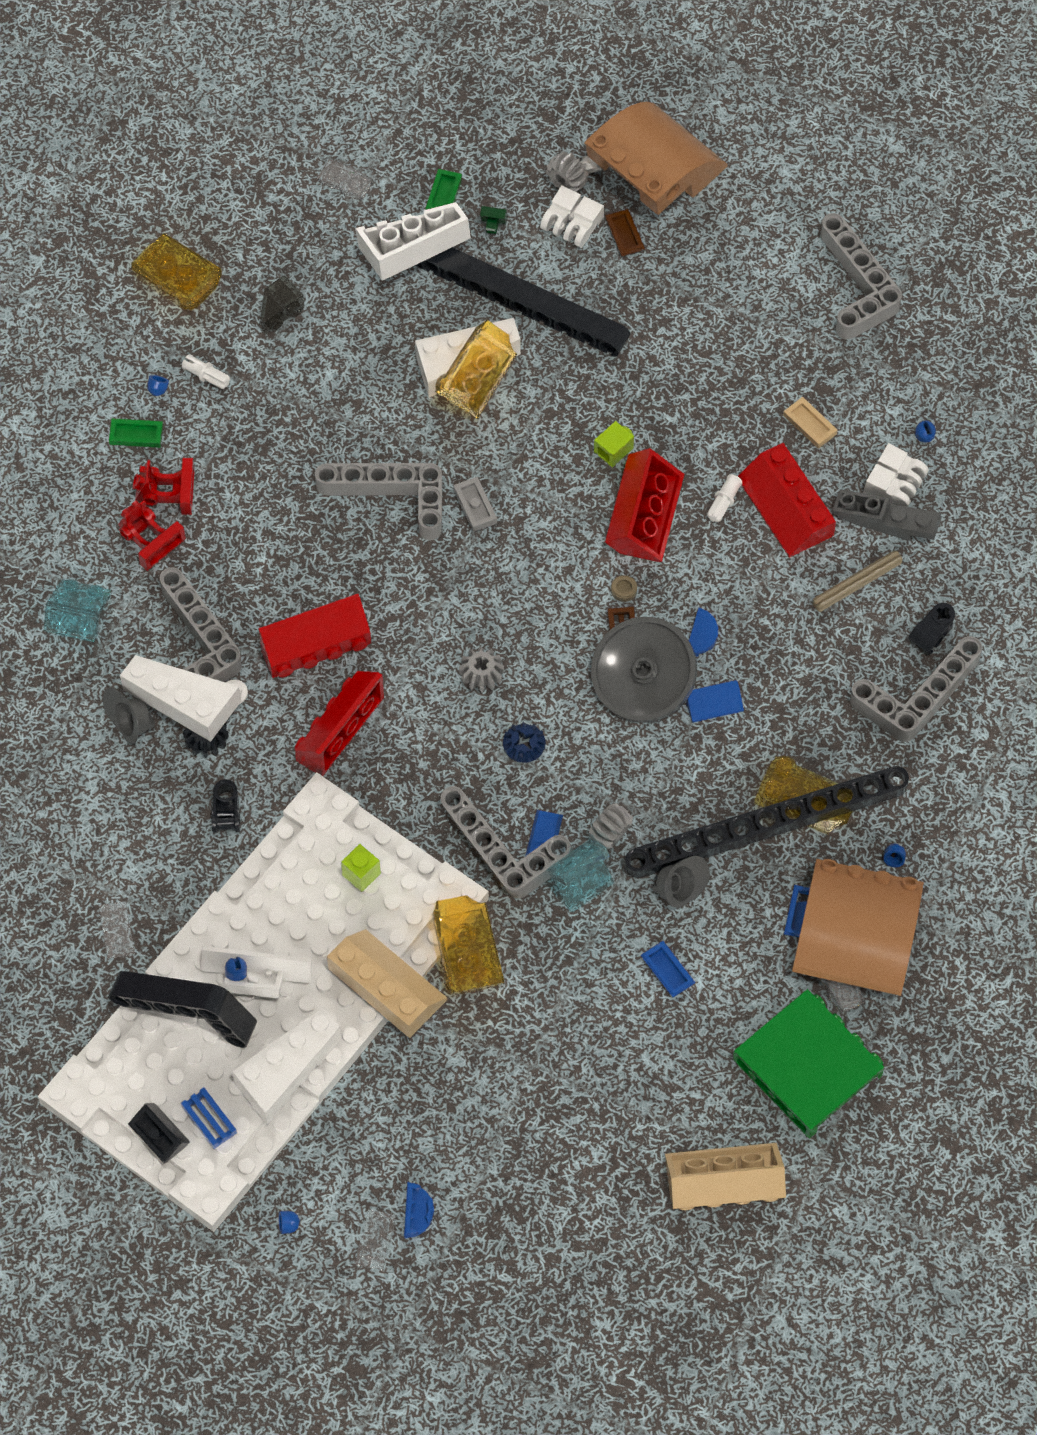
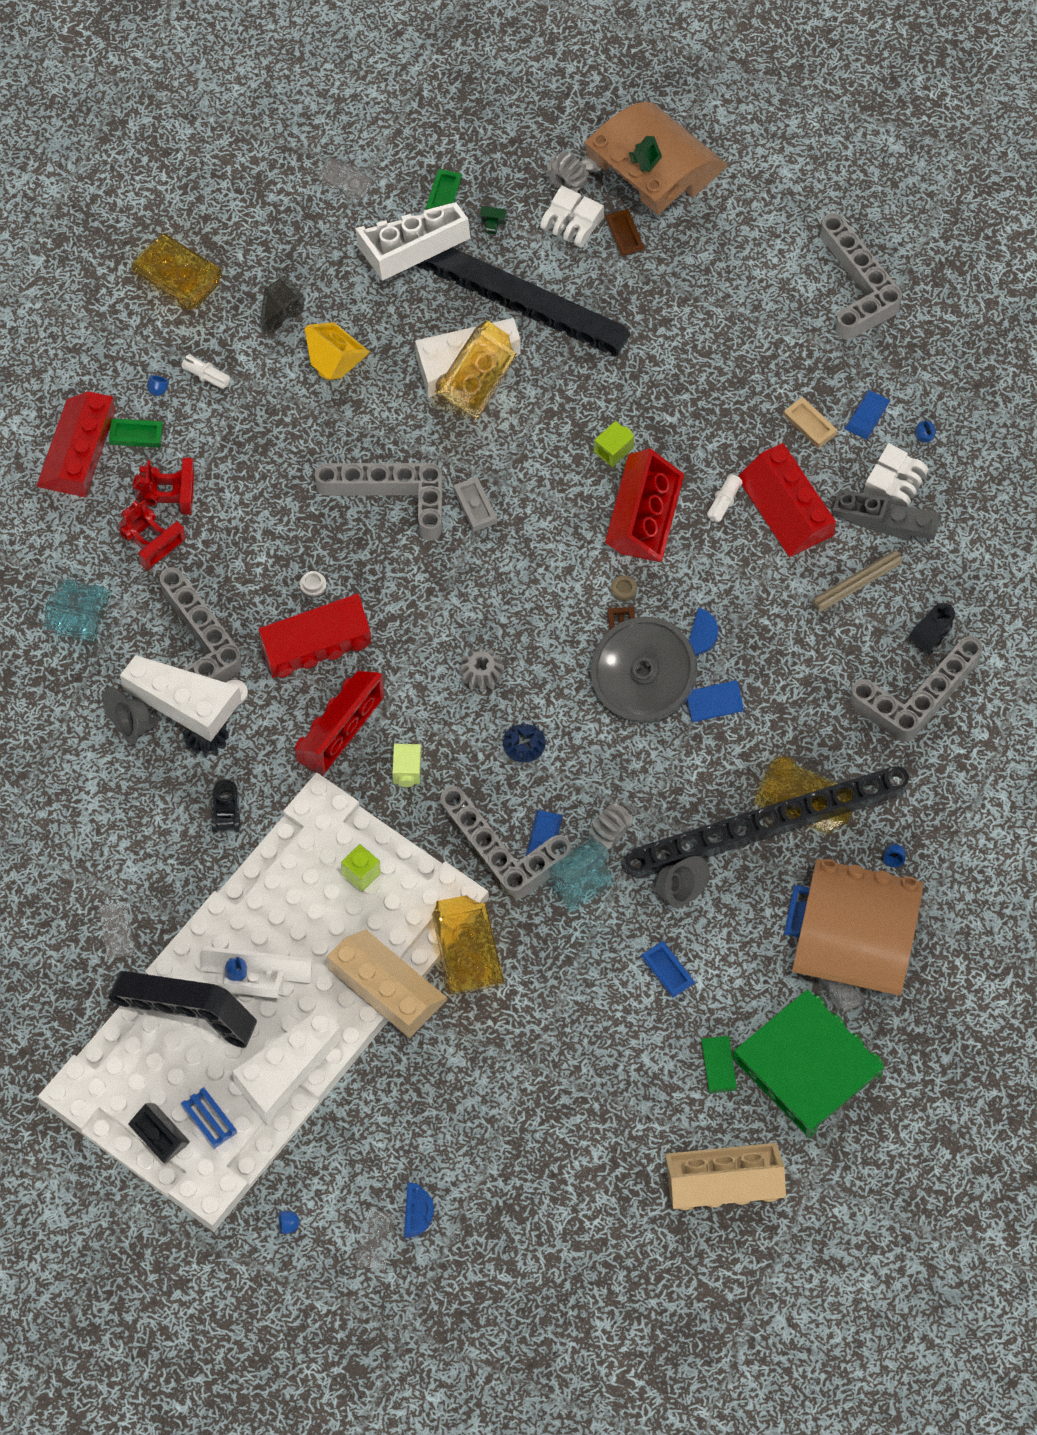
none -> red slope [36,391,116,498]
none -> white plate [300,571,326,597]
none -> yellow slope [305,322,370,380]
none -> yellowish green brick [393,744,421,787]
none -> dark green tile [628,136,662,172]
none -> green tile [701,1036,737,1094]
none -> blue tile [844,390,890,440]

